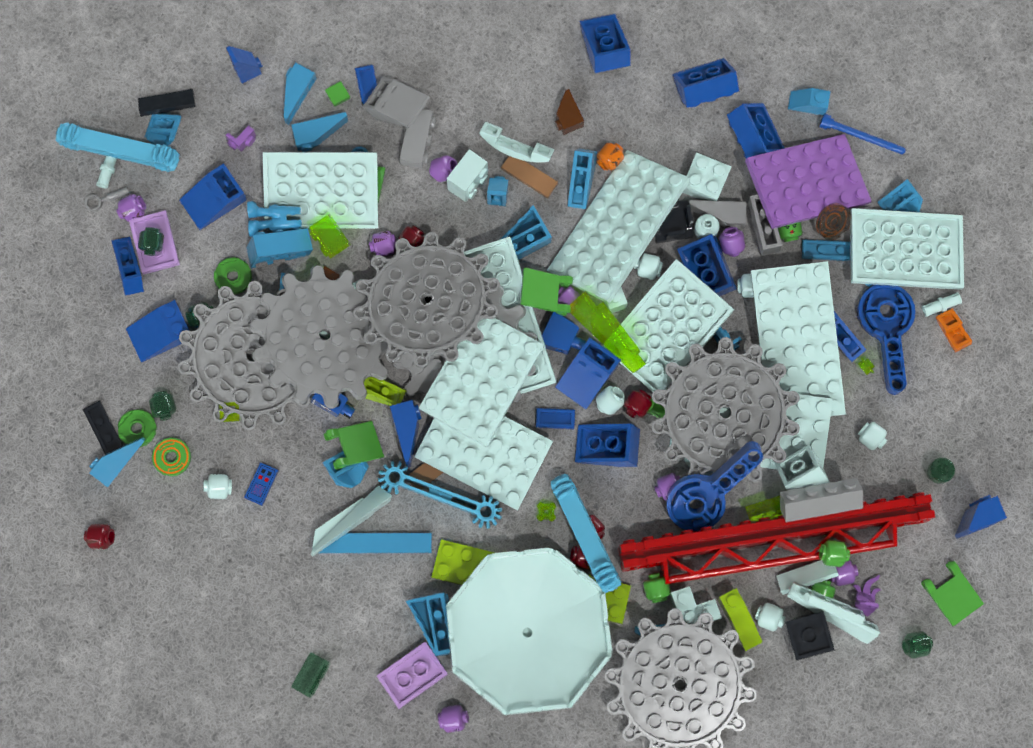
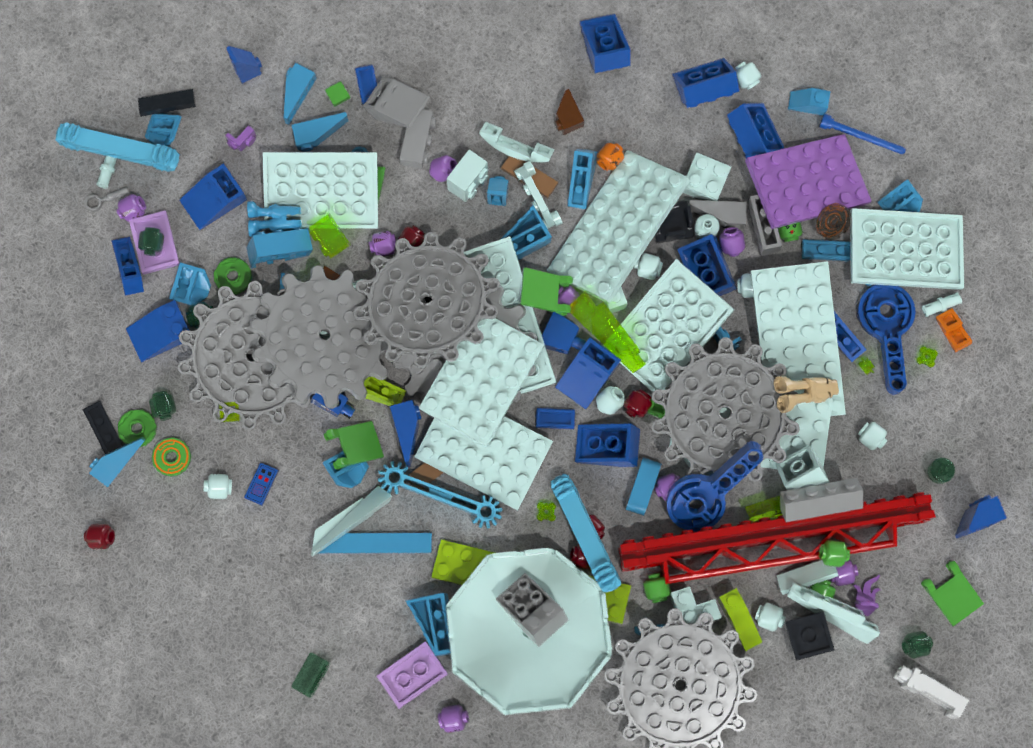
none -> dark azure slope [169,263,211,306]
none -> light grey slope [496,573,568,647]
none -> light aqua plate [514,160,563,229]
none -> dark azure beam [625,457,662,516]
none -> light aqua head [735,61,761,90]
none -> tan piece [774,376,839,413]
none -> white hips [893,666,969,719]
none -> clear neon green plate [916,346,938,368]

